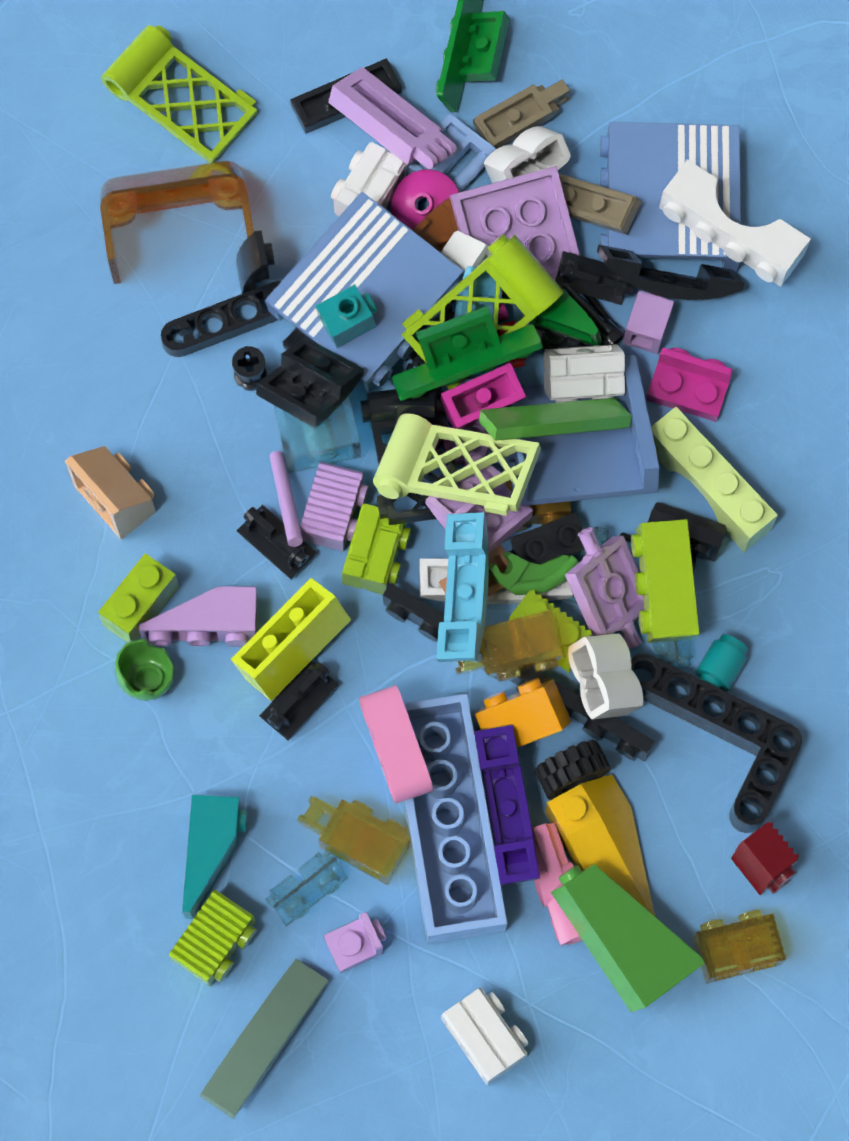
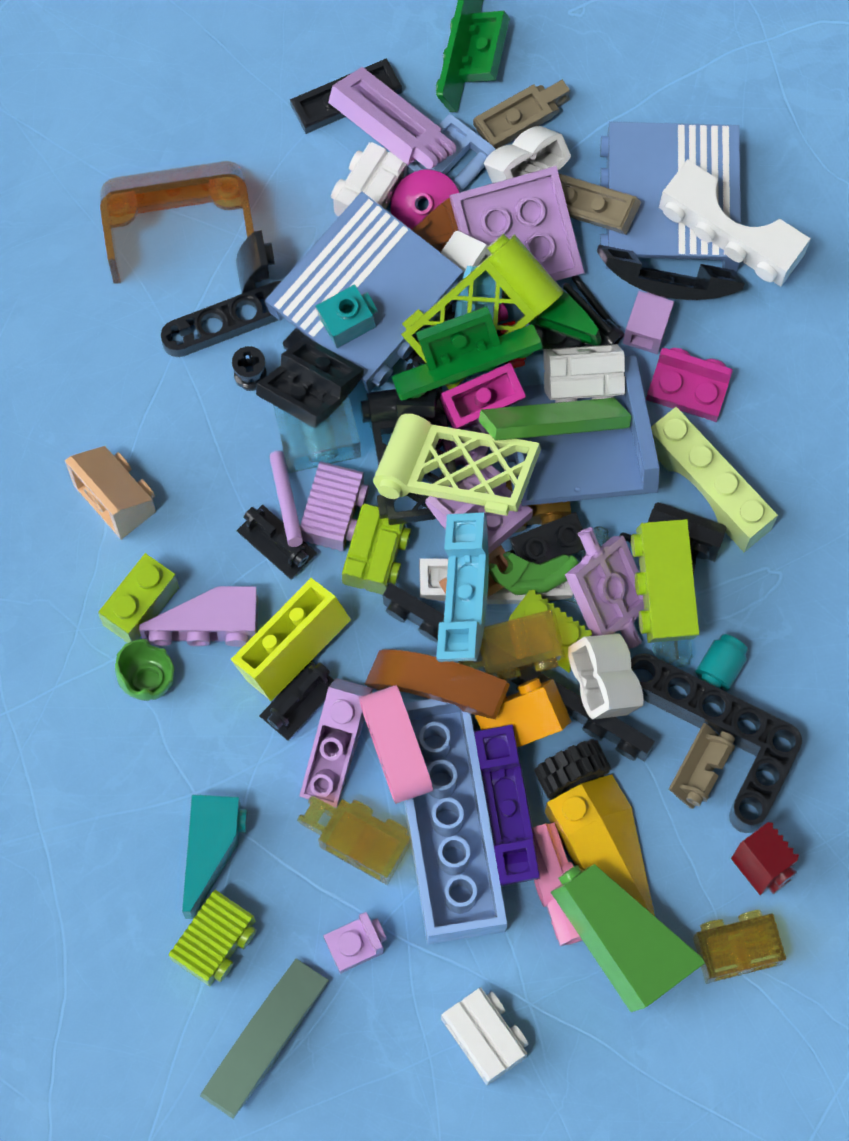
lime piece [101,25,257,165] -> none
clear light blue hinge [265,850,348,927] -> none
black hinge [555,251,634,305] -> none
none -> lavender slope [299,678,373,807]
none -> dark orange slope [365,649,510,720]
none -> dark tan hinge [668,723,735,809]

